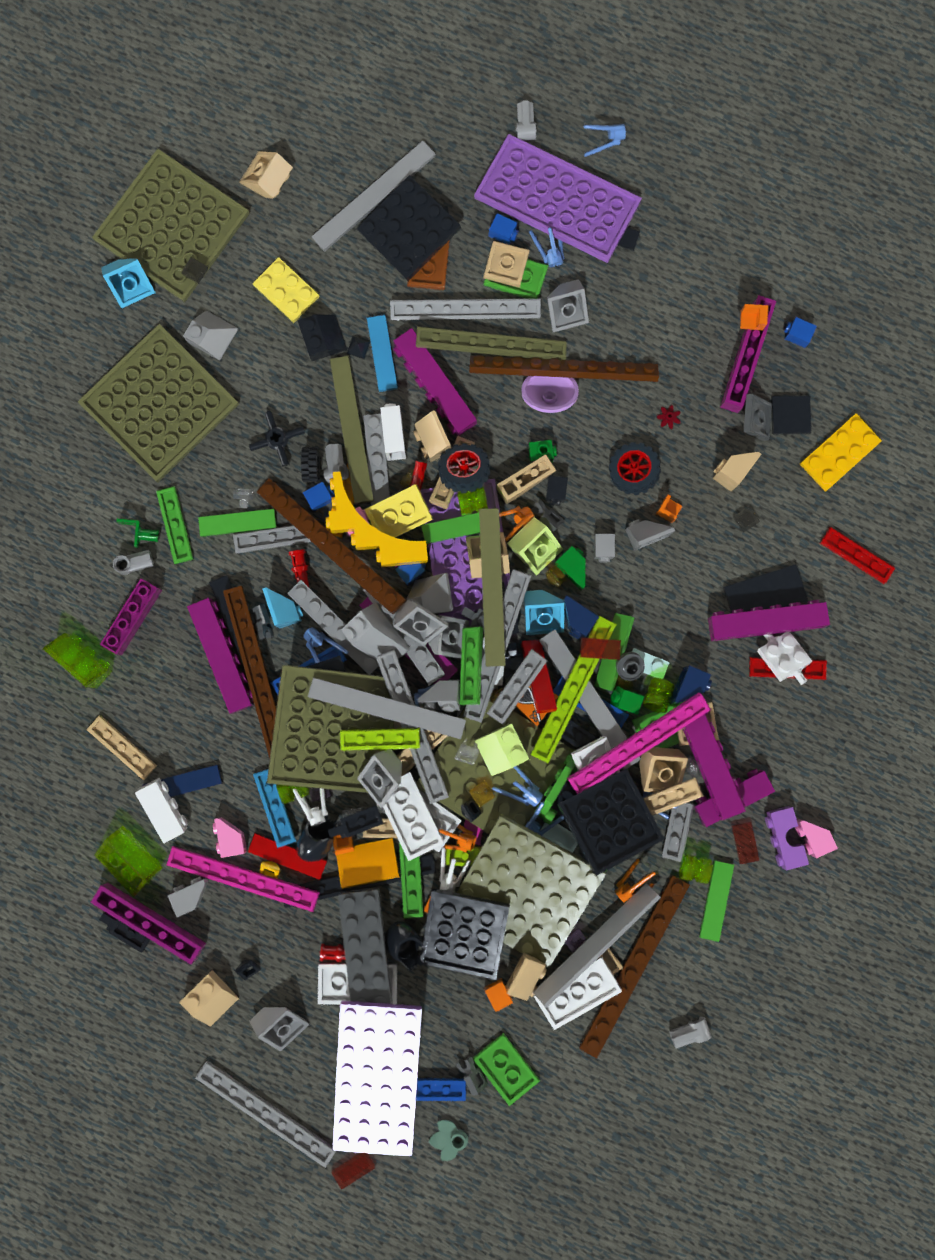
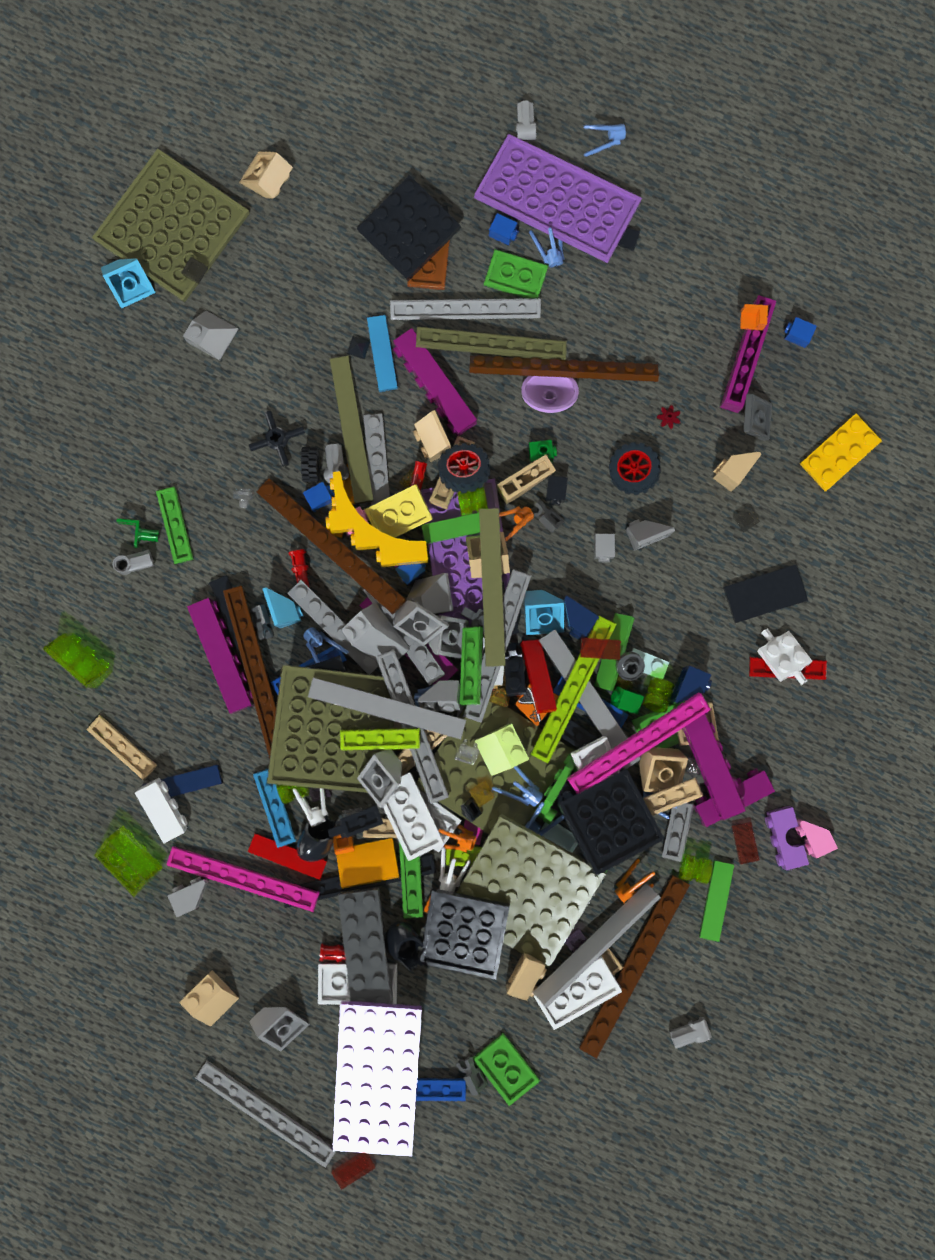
olive plate [78,324,239,483] -> none
magenta brick [90,883,206,964] -> none
black hinge [99,912,150,953] -> none
magenta brick [100,579,162,656] -> none
bright green tile [198,509,277,537] -> none
bright pink slope [213,817,247,858] -> none
light grey tile [233,525,311,554] -> none
black slope [235,959,261,980] -> none
light yellow plate [253,257,319,323] -> none
yellow slope [259,861,280,879] -> none
black slope [297,314,347,362] -> none
light grey tile [311,141,435,252] -> none
white brick [380,404,406,461] -> none
sand green plate [428,1120,468,1161] -> none
tan tile [484,241,530,288] -> none
orange panel [484,978,513,1012] -> none
light grey tile [487,649,548,725] -> none
yellowish green slope [507,517,563,575] -> none
clear yellow slope [545,565,567,587] -> none
light grey slope [547,279,589,332] -> none
green slope [555,546,586,591] -> none
orange panel [656,494,682,523] -> none
magenta brick [708,600,830,642] -> none
black tile [771,396,812,435] -> none
red tile [820,527,895,584] -> none

